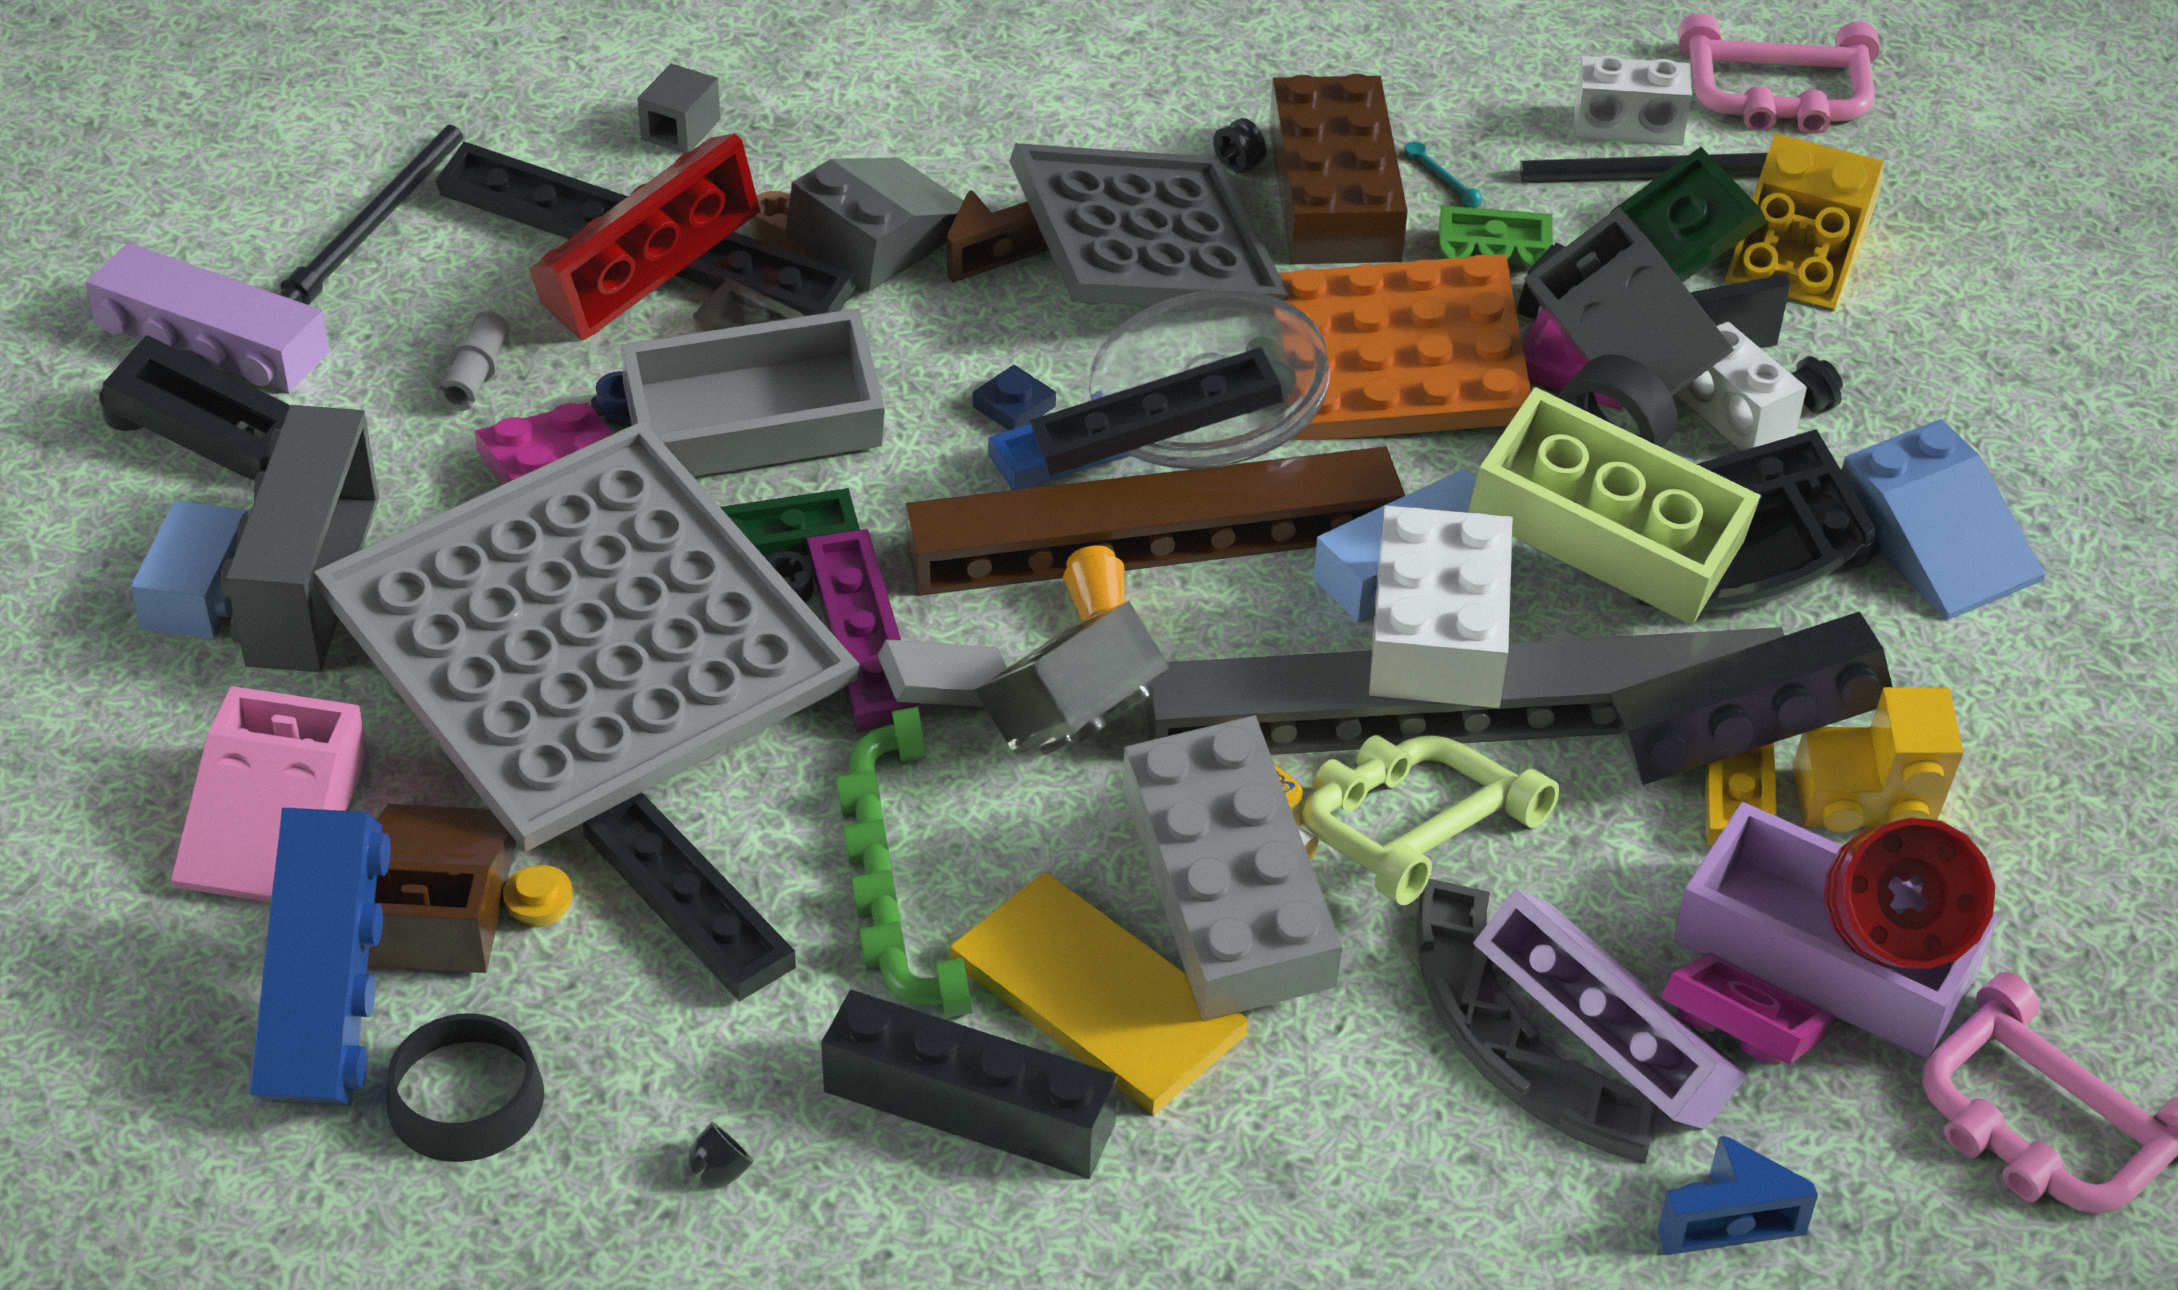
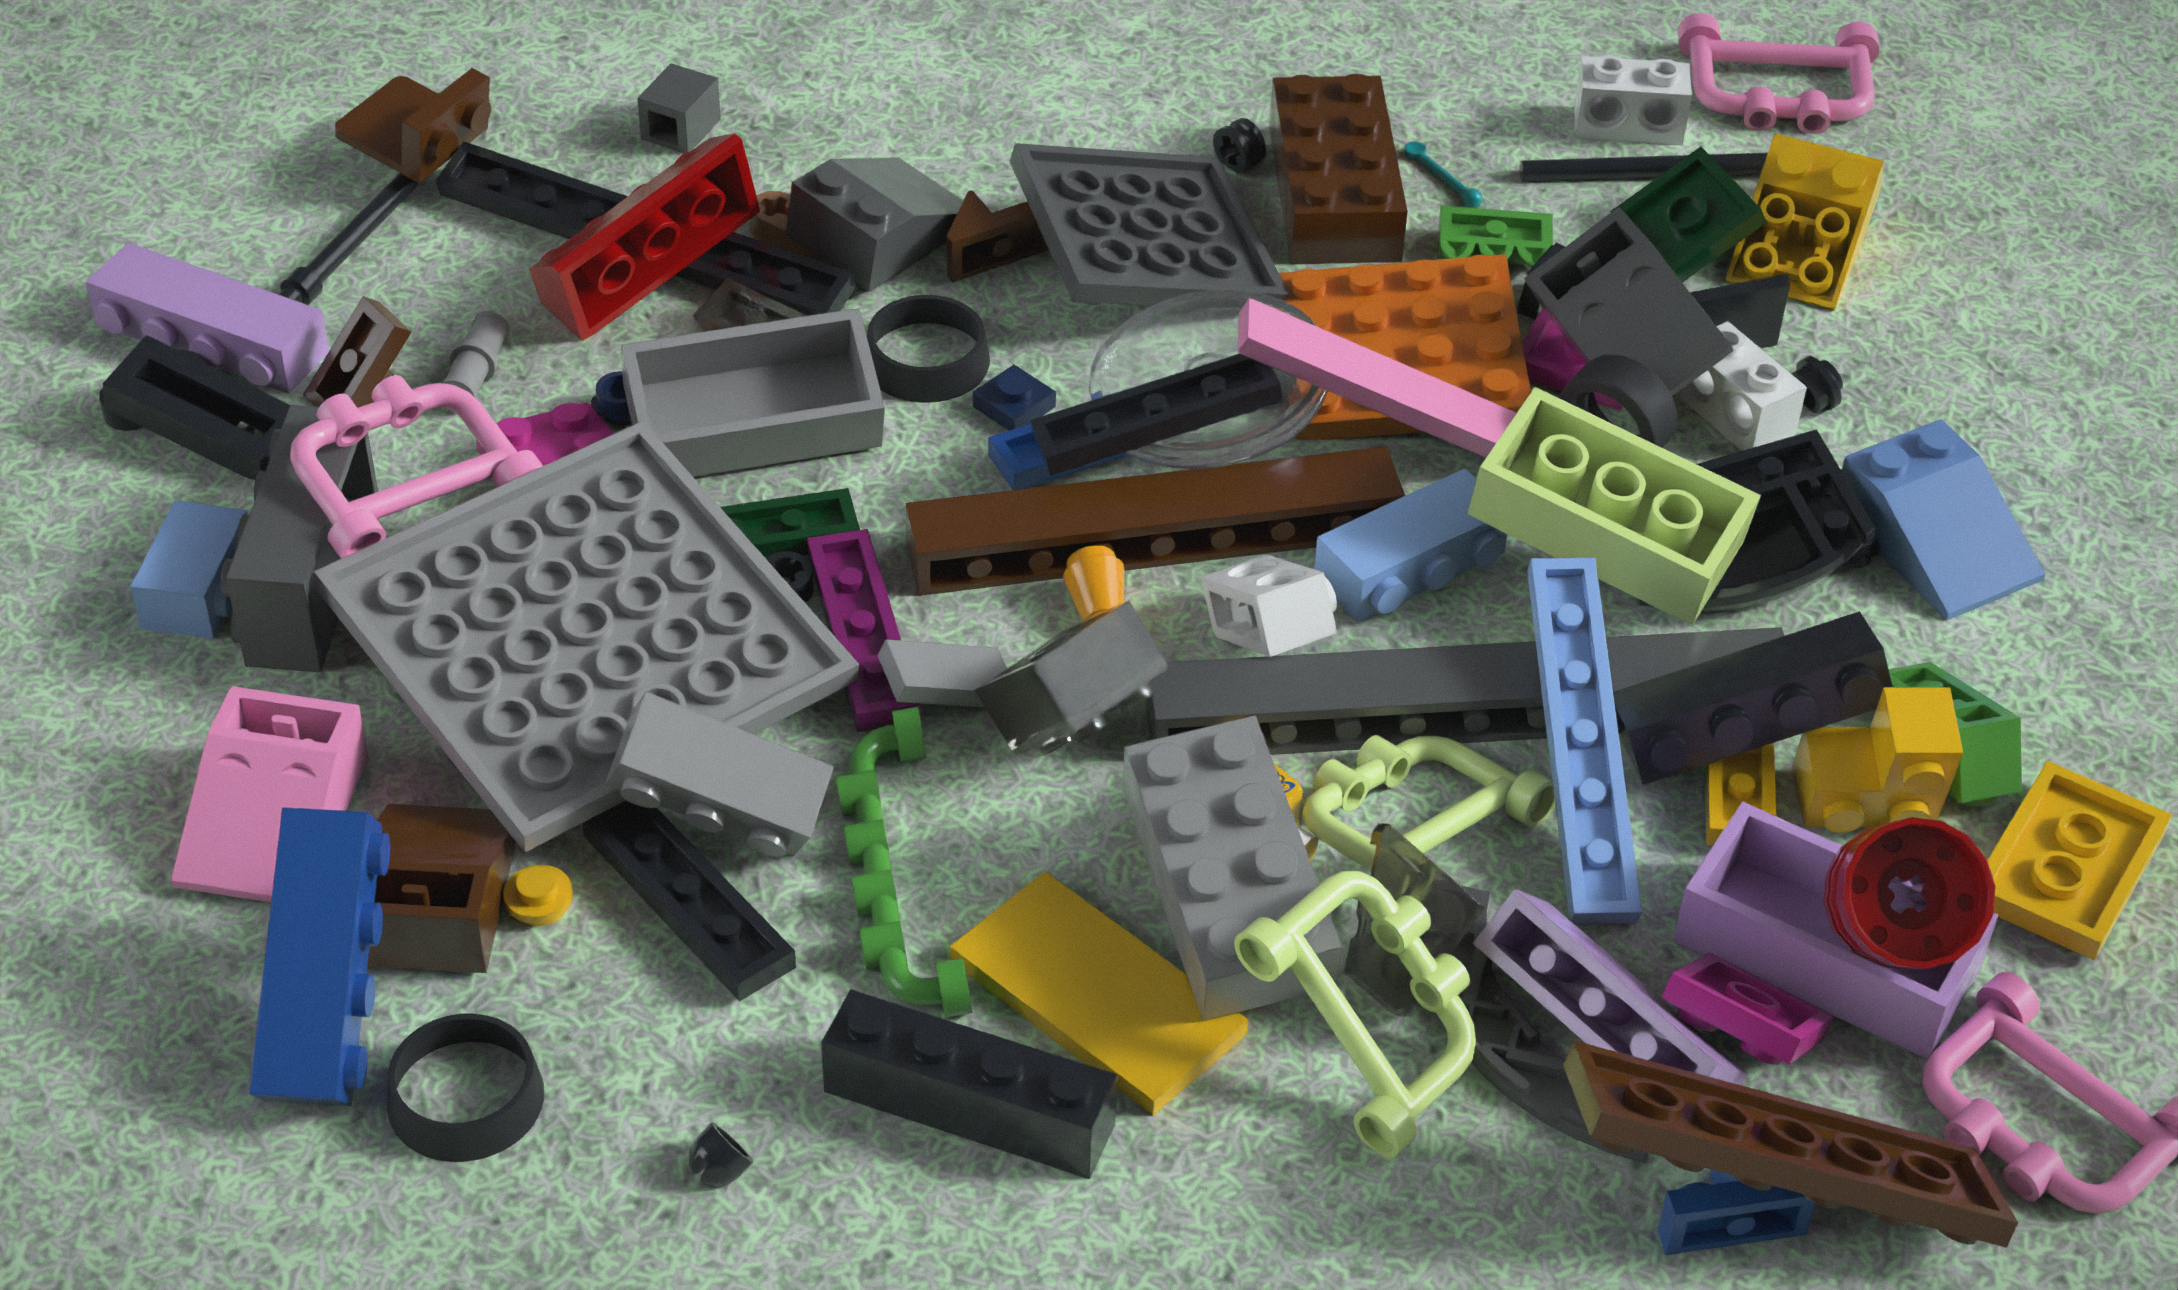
white brick [1369,505,1513,708] -> none
none -> bright pink bar [290,375,543,559]
none -> reddish brown slope [303,296,412,408]
none -> reddish brown bracket [335,68,491,183]
none -> light grey brick [605,692,834,857]
none -> black tyre [867,295,990,403]
none -> white brick [1201,554,1337,657]
none -> yellowish green bar [1234,871,1476,1159]
none -> bright pink tile [1238,298,1517,458]
none -> clear smoke wing [1344,823,1485,1017]
none -> light blue plate [1527,557,1642,925]
none -> reddish brown plate [1563,1040,2018,1248]
none -> bright green slope [1889,662,2022,807]
none -> yellow plate [1987,760,2173,961]

